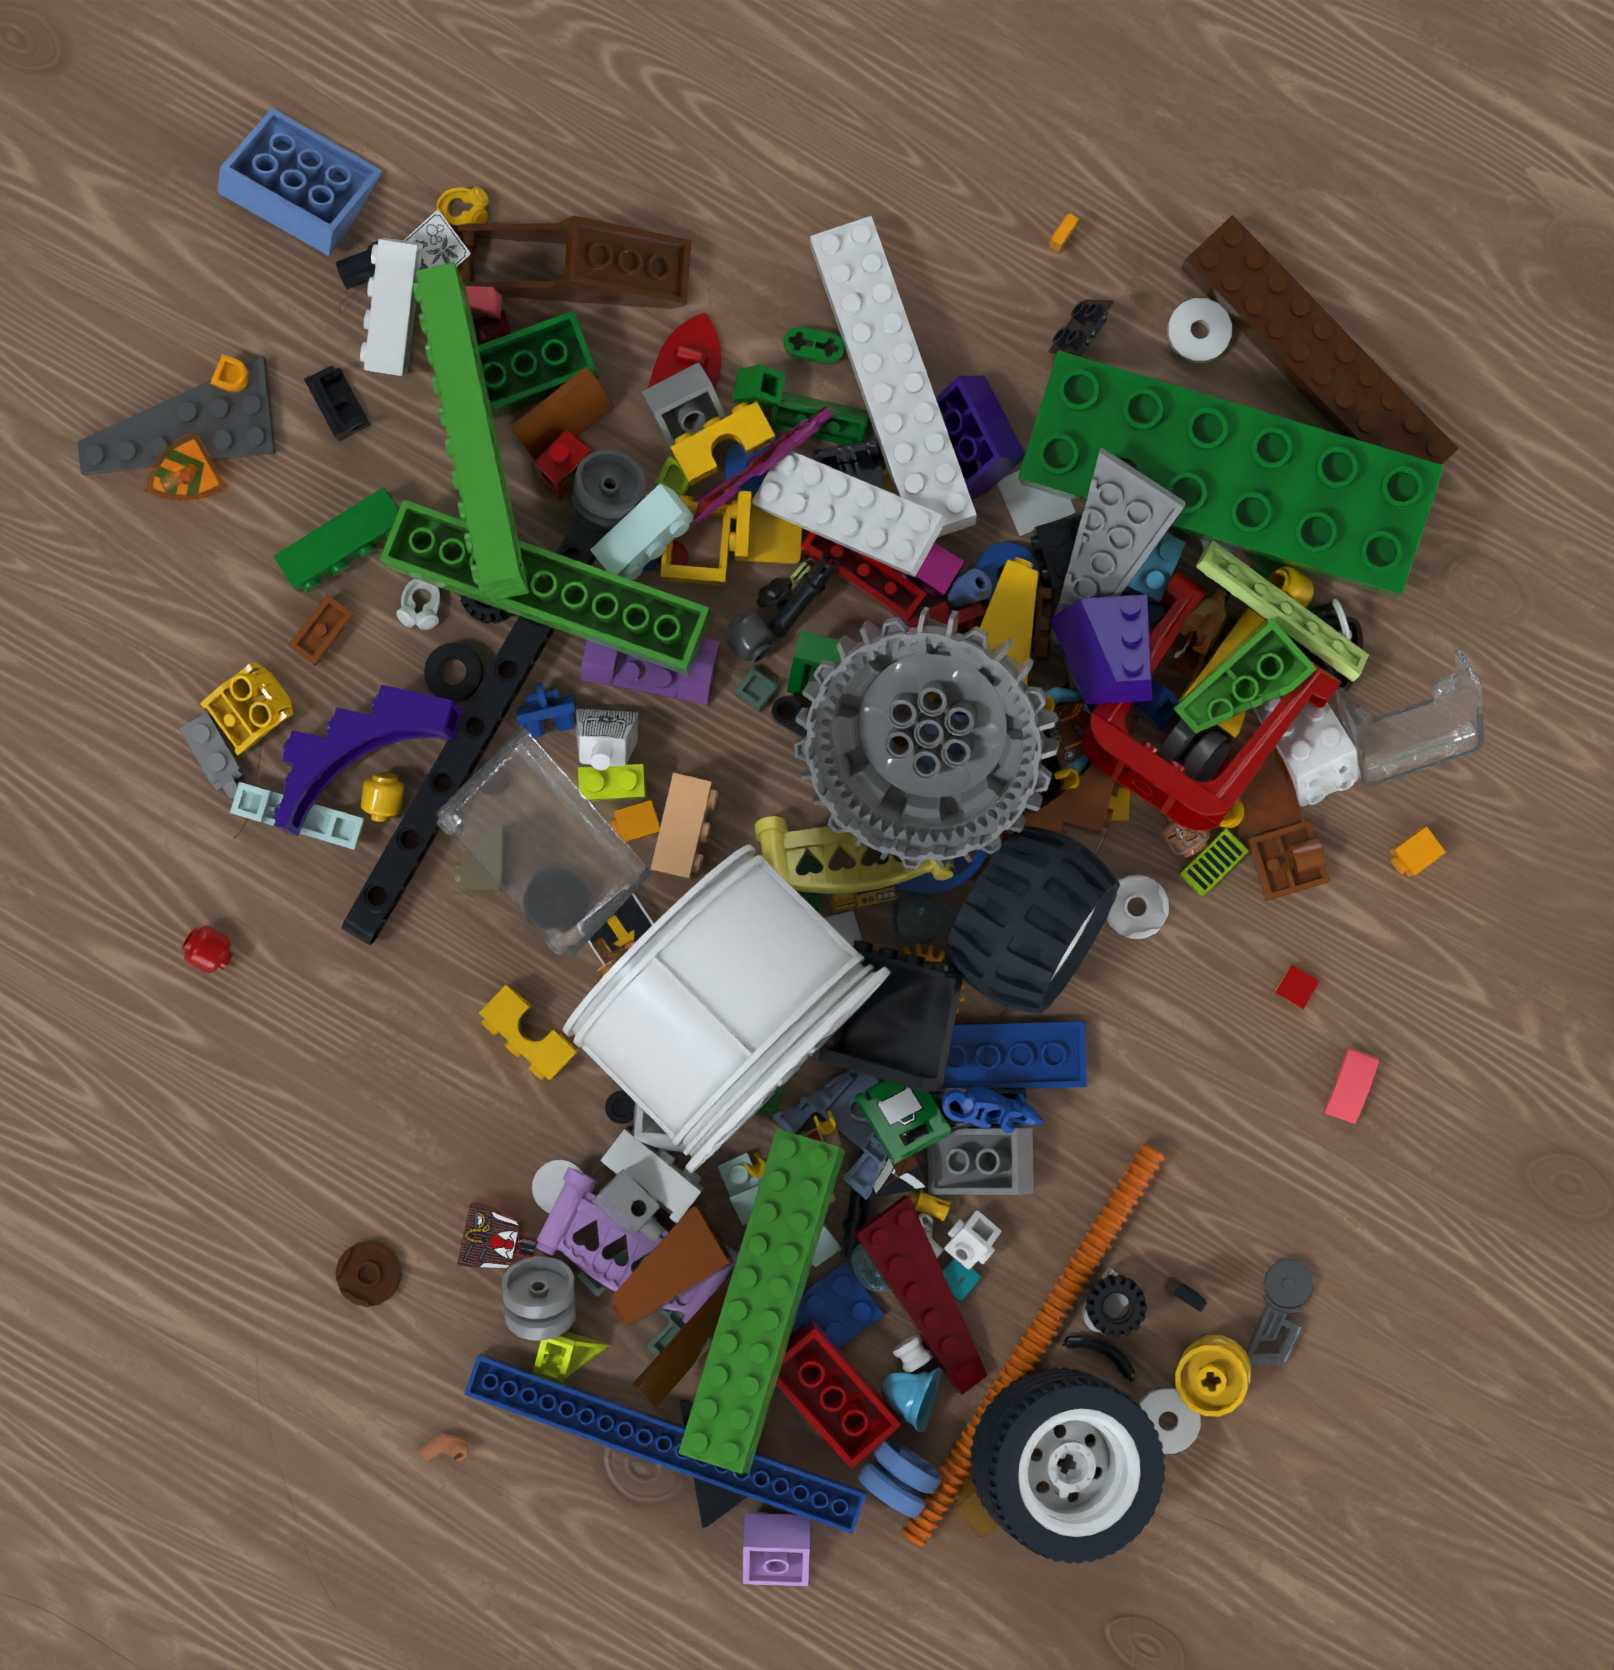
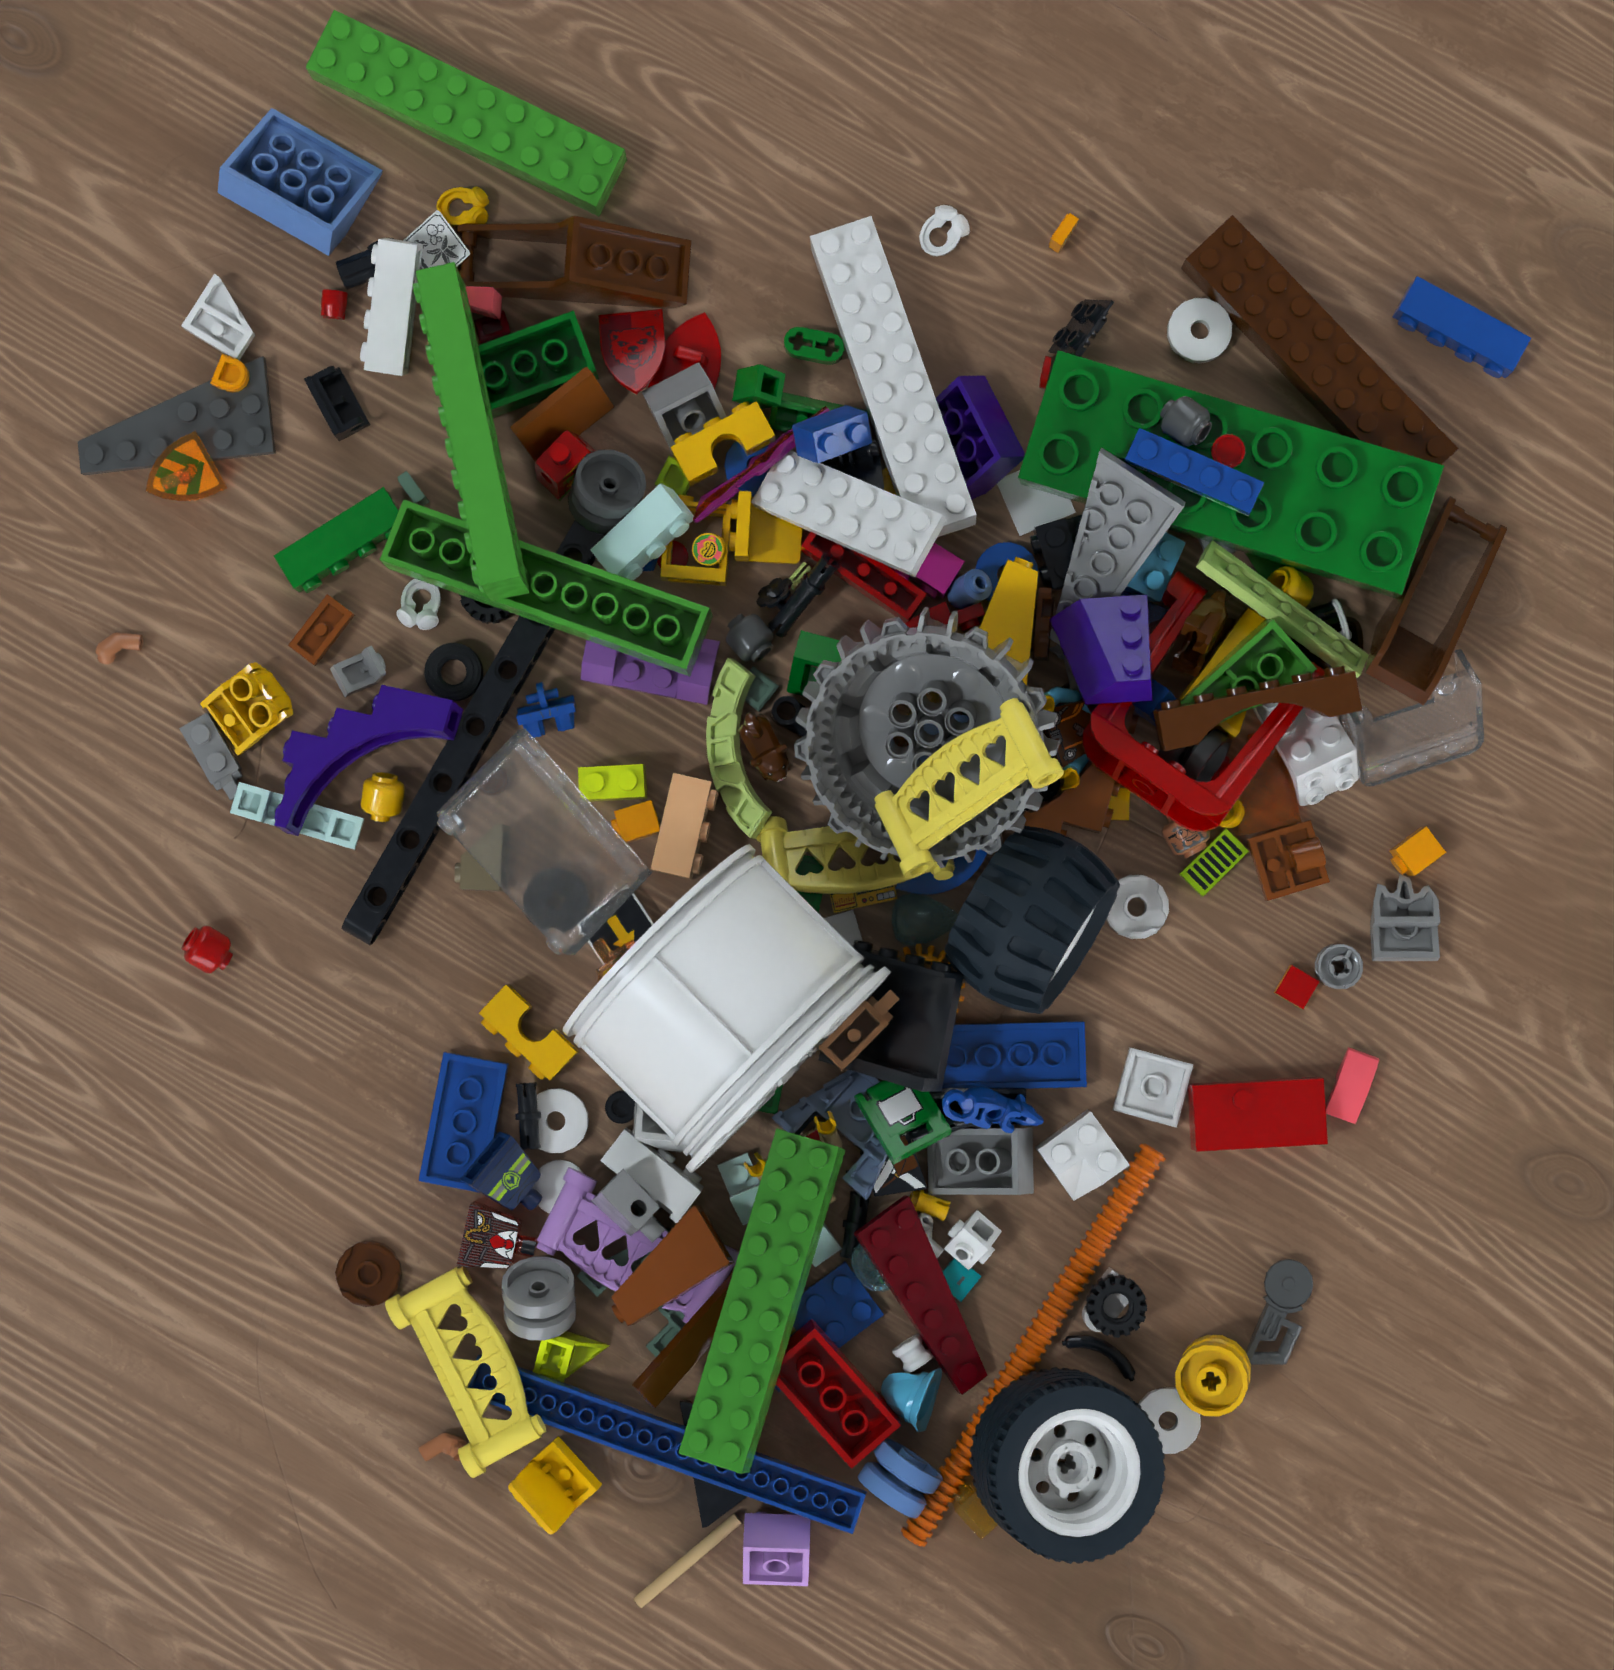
white torso [576,709,638,770] -> none
black tile [1165,1277,1207,1312] -> none
none -> nougat arm [95,632,143,664]
none -> white wing [181,274,255,360]
none -> bright green brick [306,10,627,217]
none -> red hose [321,289,348,320]
none -> light grey bracket [330,646,386,697]
none -> light yellow piece [385,1266,546,1478]
none -> sand green tile [397,471,430,506]
none -> blue plate [419,1052,509,1193]
none -> dark blue torso [460,1132,542,1210]
none -> yellow bracket [508,1436,602,1535]
none -> black pin [515,1082,541,1150]
none -> white tile [537,1088,589,1153]
none -> shield [598,309,665,394]
none -> tan bar [633,1513,742,1608]
none -> tile [692,533,726,566]
none -> yellowish green tile [706,658,772,839]
none -> reddish brown animal [738,713,791,783]
none -> blue brick [792,405,872,464]
none -> medium nougat hinge [818,990,900,1071]
none -> light yellow piece [874,698,1064,879]
none -> white piece [919,205,970,257]
none -> white slope [1035,1109,1129,1201]
none -> red piece [1039,356,1052,389]
none -> white tile [1113,1047,1193,1128]
none -> blue brick [1125,428,1264,517]
none -> reddish brown arch [1153,665,1363,751]
none -> dark grey head [1160,396,1212,447]
none -> red brick [1187,1077,1328,1152]
none -> red piece [1211,434,1245,468]
none -> light grey wheel [1314,944,1363,989]
none -> reddish brown piece [1365,496,1507,705]
none -> light grey plate [1370,874,1440,961]
none -> blue brick [1392,276,1531,378]

